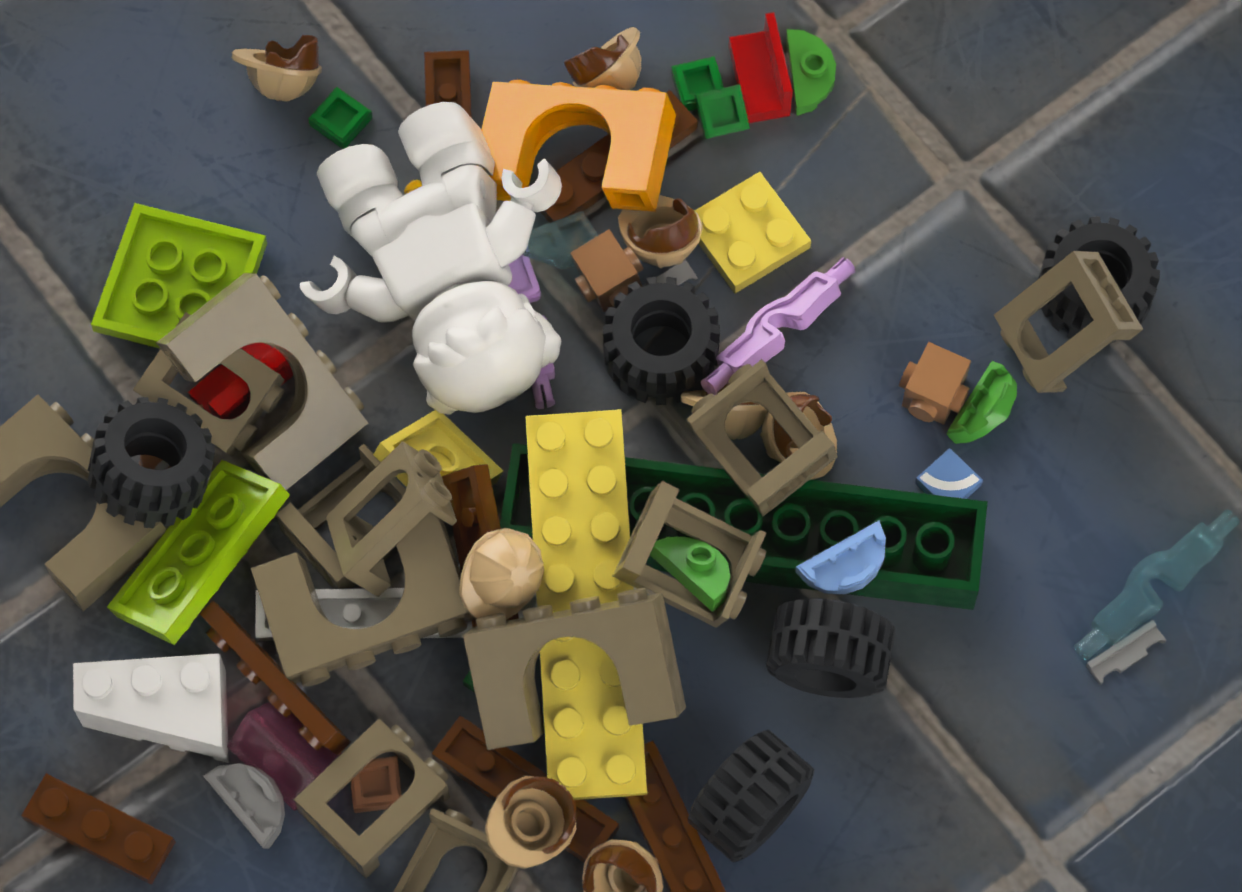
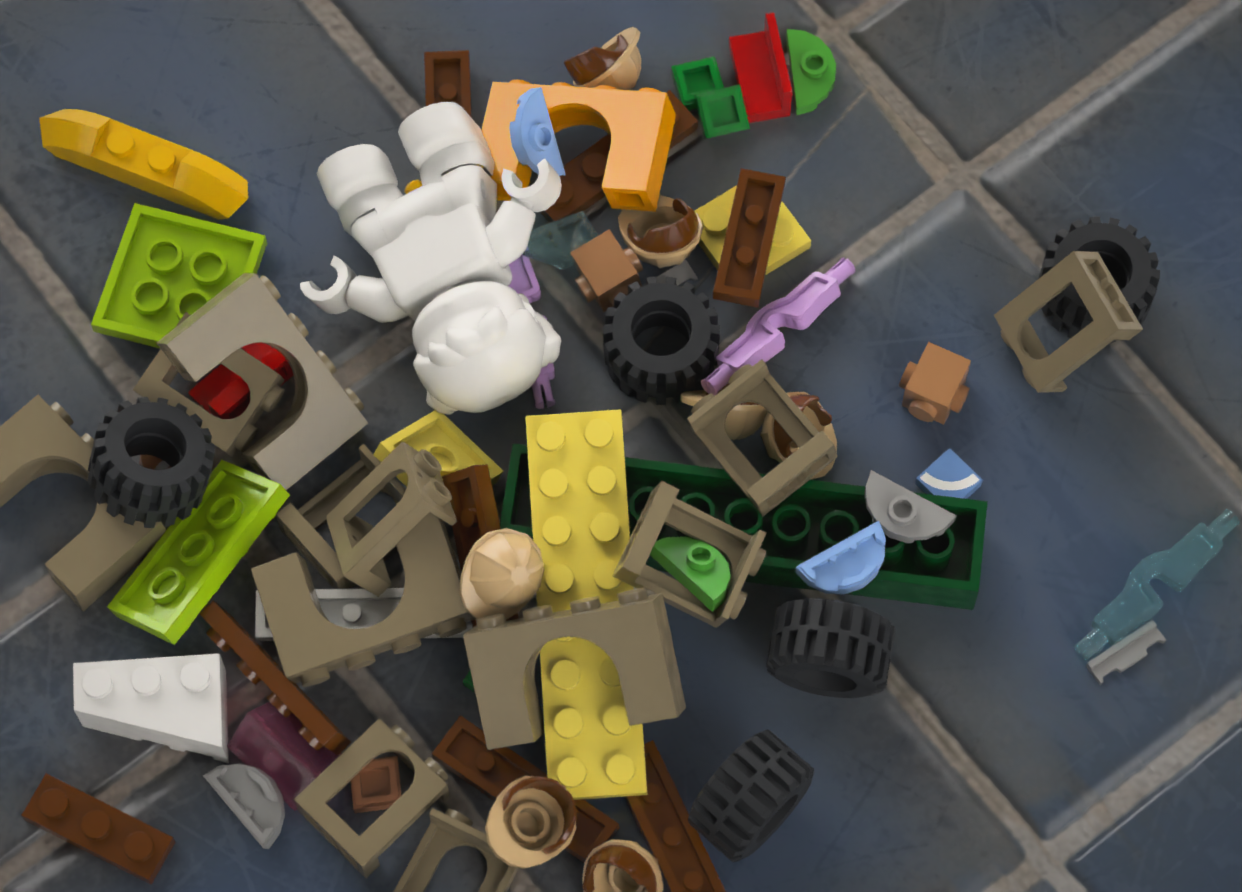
tan piece [231,35,322,102] -> none
green tile [308,87,373,149] -> none
bright green plate [946,361,1017,444] -> none
none -> yellow brick [39,109,248,220]
none -> light blue plate [509,87,566,176]
none -> reddish brown plate [713,168,786,308]
none -> light grey plate [864,470,956,543]

